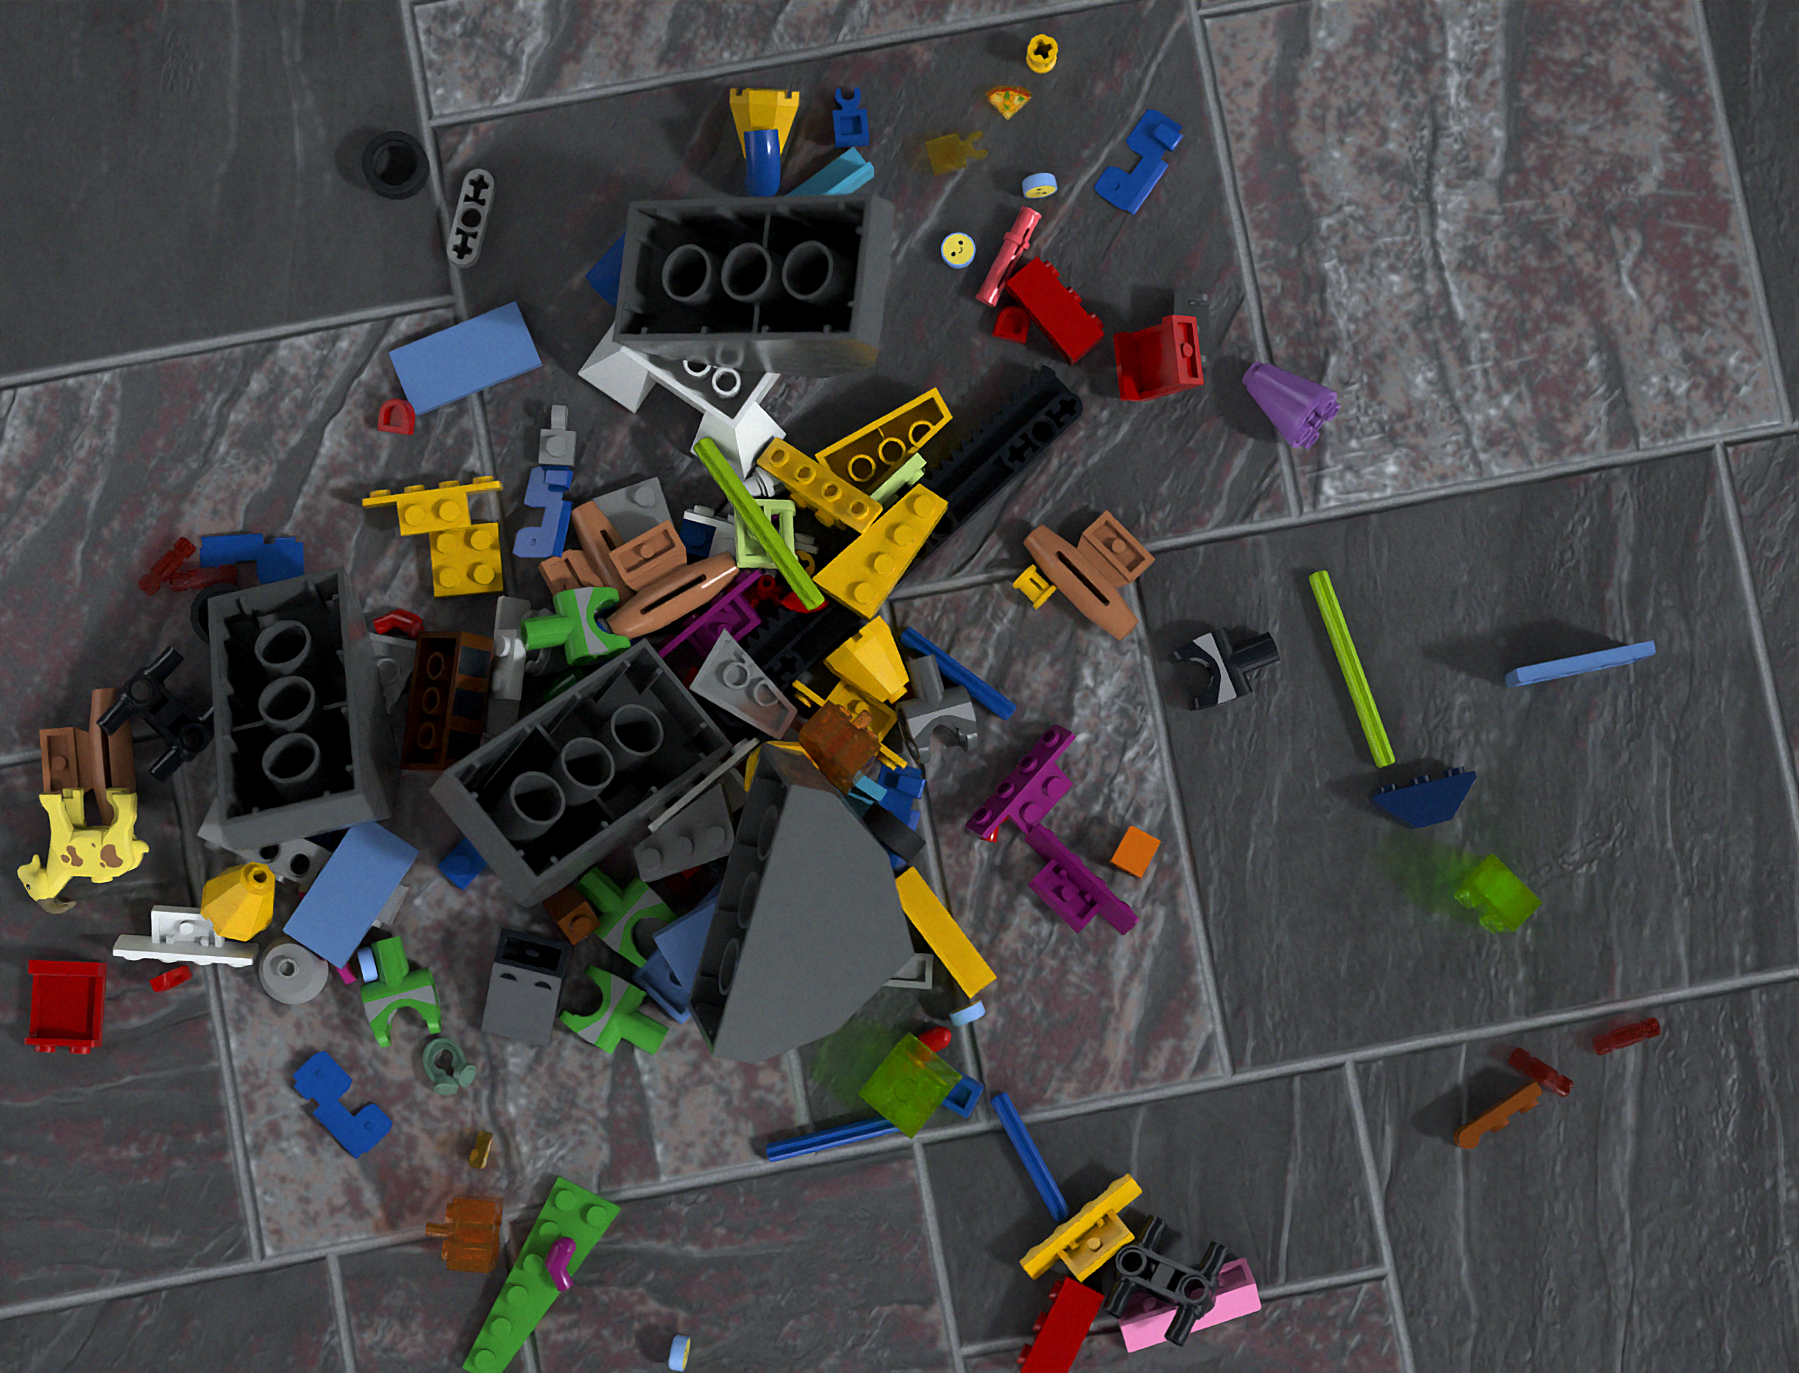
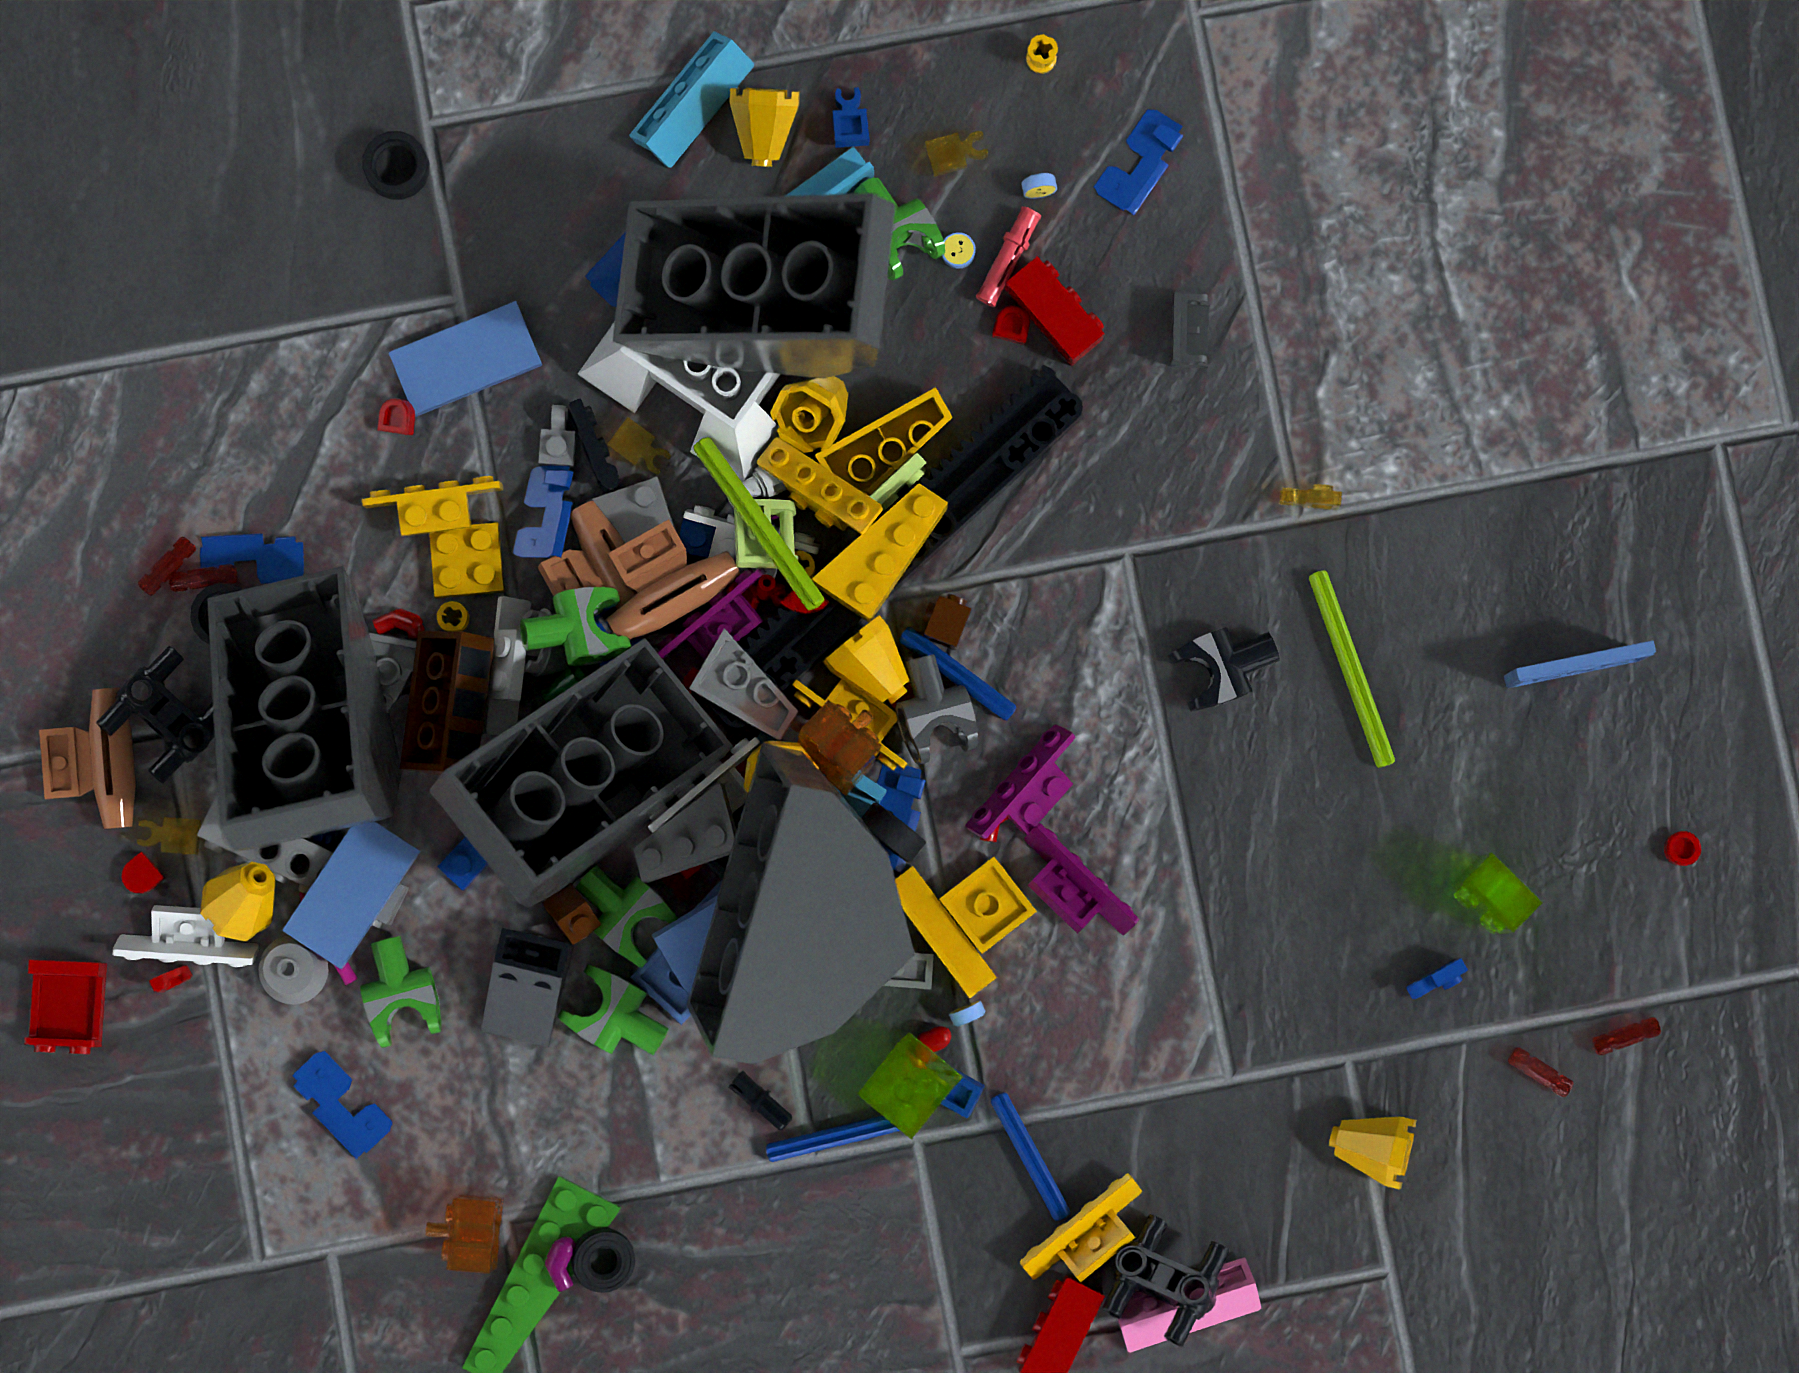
light yellow animal [17,788,149,915] -> none
light blue tile [357,946,379,983] -> none
sand green piece [423,1038,476,1095] -> none
light grey beam [447,169,496,268] -> none
clear yellow tile [468,1131,494,1169] -> none
light blue tile [669,1334,690,1372] -> none
blue cylinder [744,129,781,197] -> none
clear yellow tile [985,85,1033,120] -> none
yellow bush [1012,564,1058,610] -> none
nougat plate [1023,510,1155,641] -> none
orange panel [1108,826,1161,879] -> none
red panel [1113,315,1204,402] -> none
medium lavender cone [1242,361,1341,449] -> none
dark blue slope [1369,766,1477,830] -> none
dark orange plate [1453,1080,1544,1149] -> none
none -> red tile [121,851,166,894]
none -> clear yellow plate [137,817,201,855]
none -> yellow bush [437,601,470,631]
none -> black hinge [568,398,620,493]
none -> black tyre [571,1228,635,1293]
none -> clear yellow plate [607,417,671,474]
none -> medium azure panel [629,32,754,168]
none -> black axle [728,1071,792,1131]
none -> yellow cone [770,376,848,453]
none -> bright green connector [853,177,945,281]
none -> reddish brown brick [922,594,972,651]
none -> yellow plate [939,857,1037,955]
none -> clear yellow plate [1279,484,1342,511]
none -> yellow cone [1329,1116,1416,1189]
none -> blue plate [1405,958,1468,1000]
none -> red tile [1664,831,1701,866]

